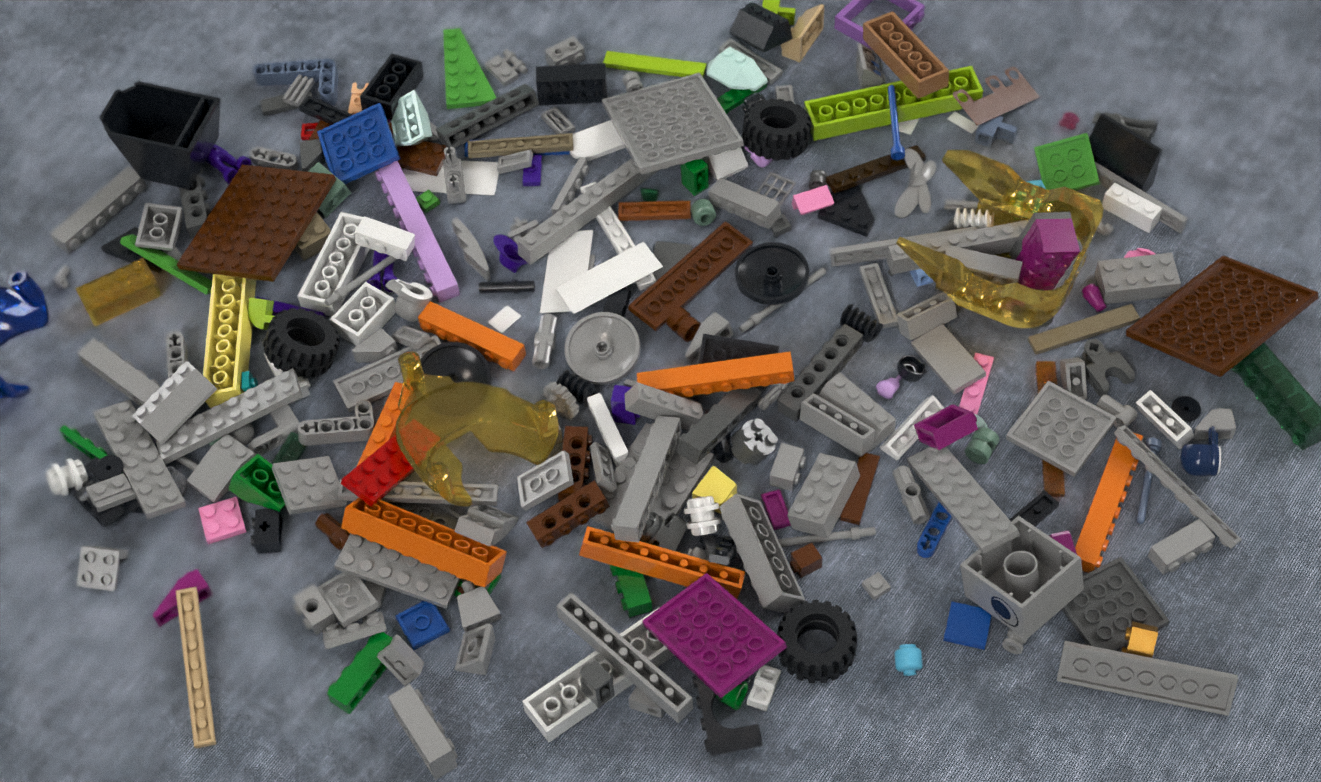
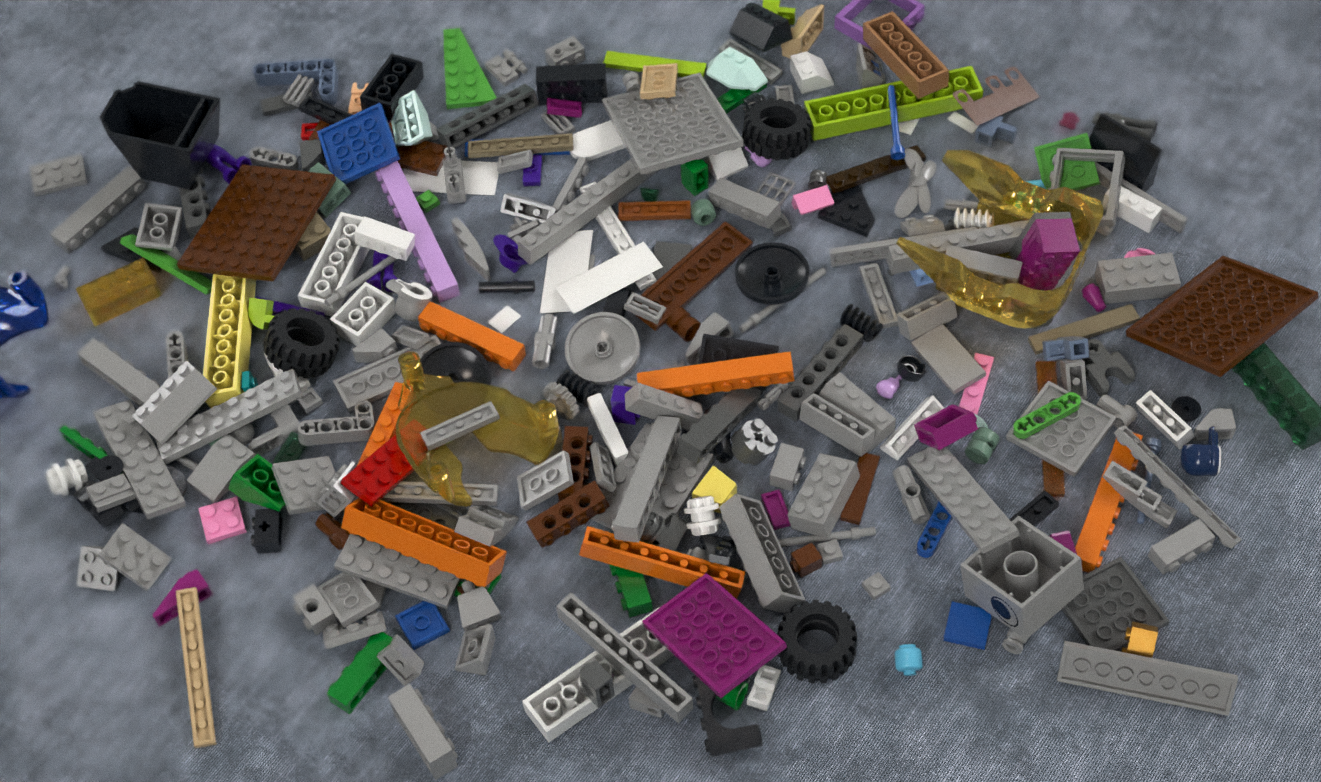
none -> light grey plate [29,154,88,197]
none -> light grey plate [97,523,172,591]
none -> light grey plate [297,387,323,413]
none -> light grey bracket [316,461,355,517]
none -> light grey plate [420,401,500,451]
none -> light grey slope [500,193,556,223]
none -> magenta tile [546,98,582,118]
none -> light grey tile [624,292,666,324]
none -> tan plate [640,63,678,100]
none -> white slope [790,51,834,94]
none -> light grey plate [817,539,843,565]
none -> light grey plate [900,215,945,236]
none -> bright green beam [1013,392,1081,439]
none -> sand blue brick [1042,336,1089,361]
none -> light grey window [1045,148,1125,227]
none -> light grey slope [1102,461,1177,529]

